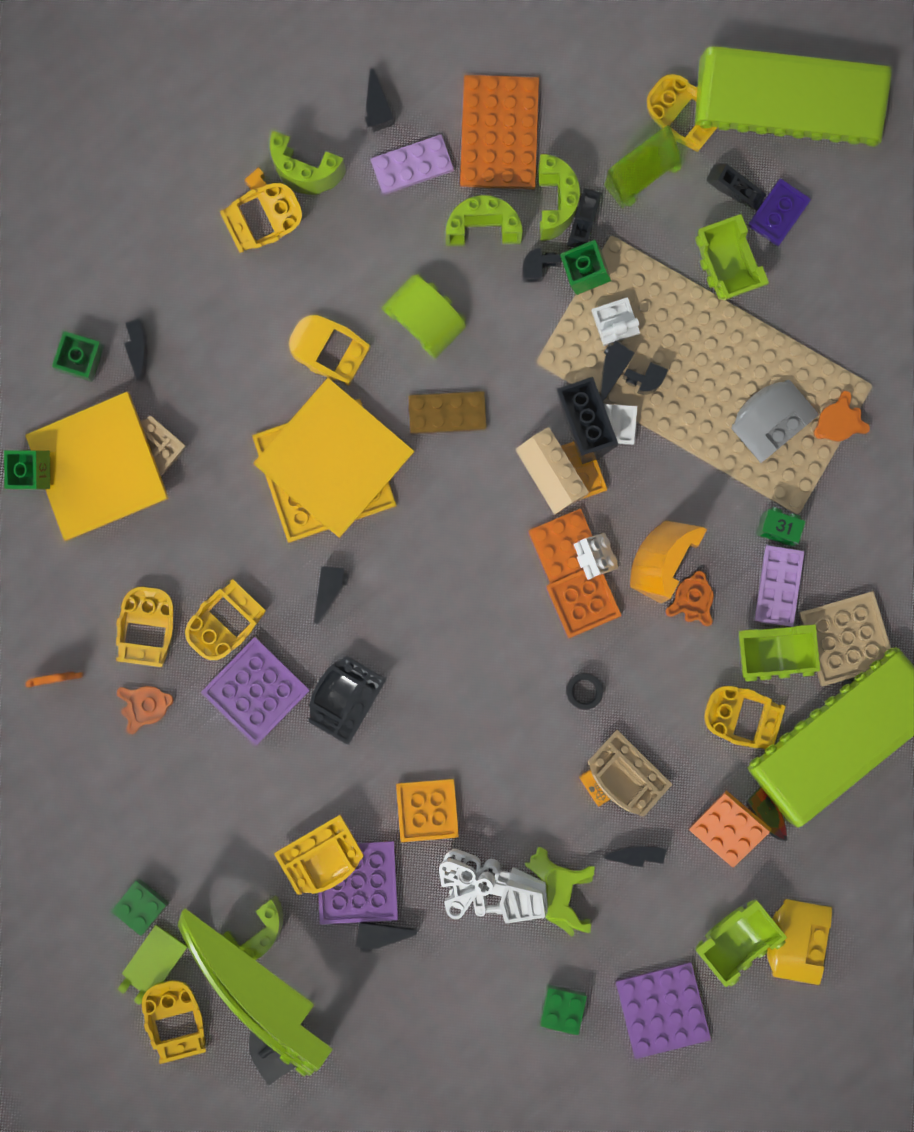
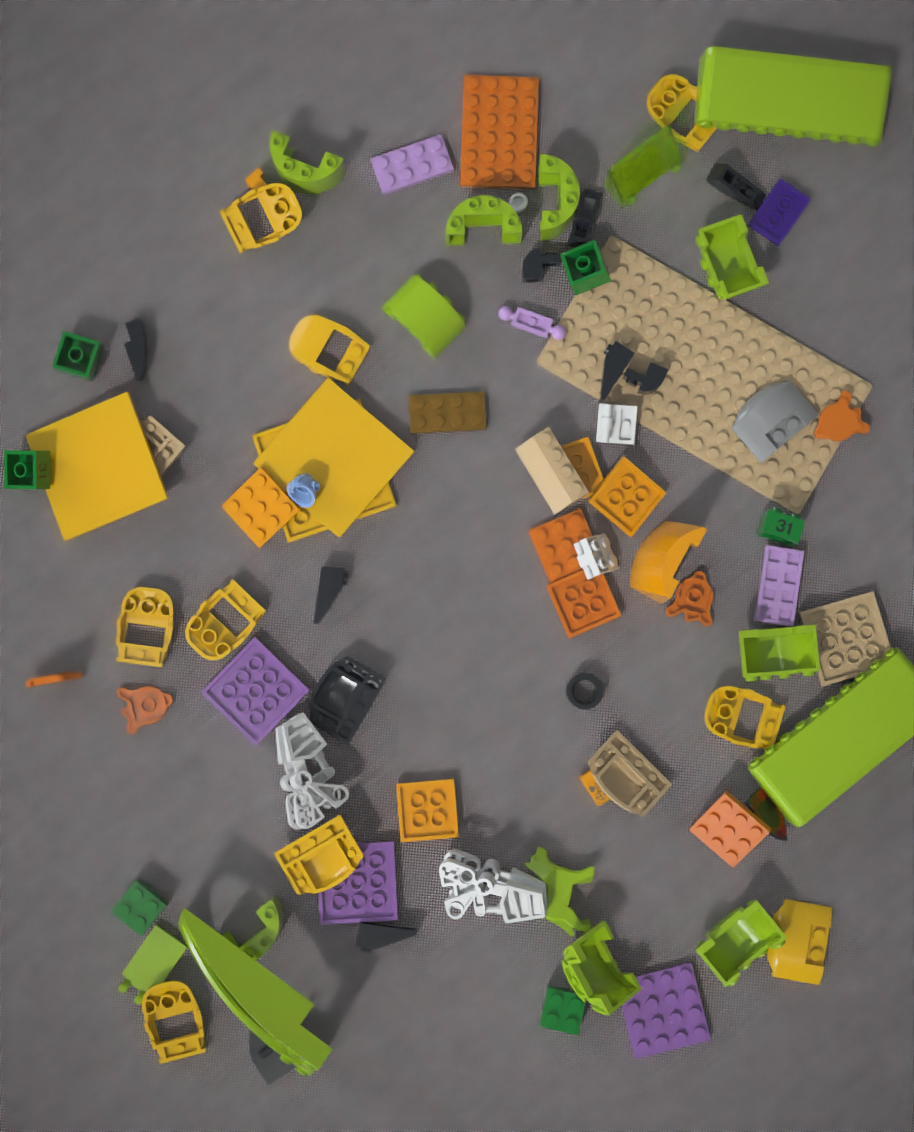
black slope [364,67,394,133] -> none
black slope [557,377,618,464] -> none
white plate [591,297,640,346] -> none
black slope [603,845,667,868] -> none
none -> light orange plate [221,467,301,548]
none -> white piece [275,712,349,830]
none -> light blue helmet [287,473,320,508]
none -> lavender plate [498,306,567,340]
none -> white tile [509,193,528,213]
none -> lime cylinder [562,920,642,1015]
none -> light orange plate [587,456,667,537]

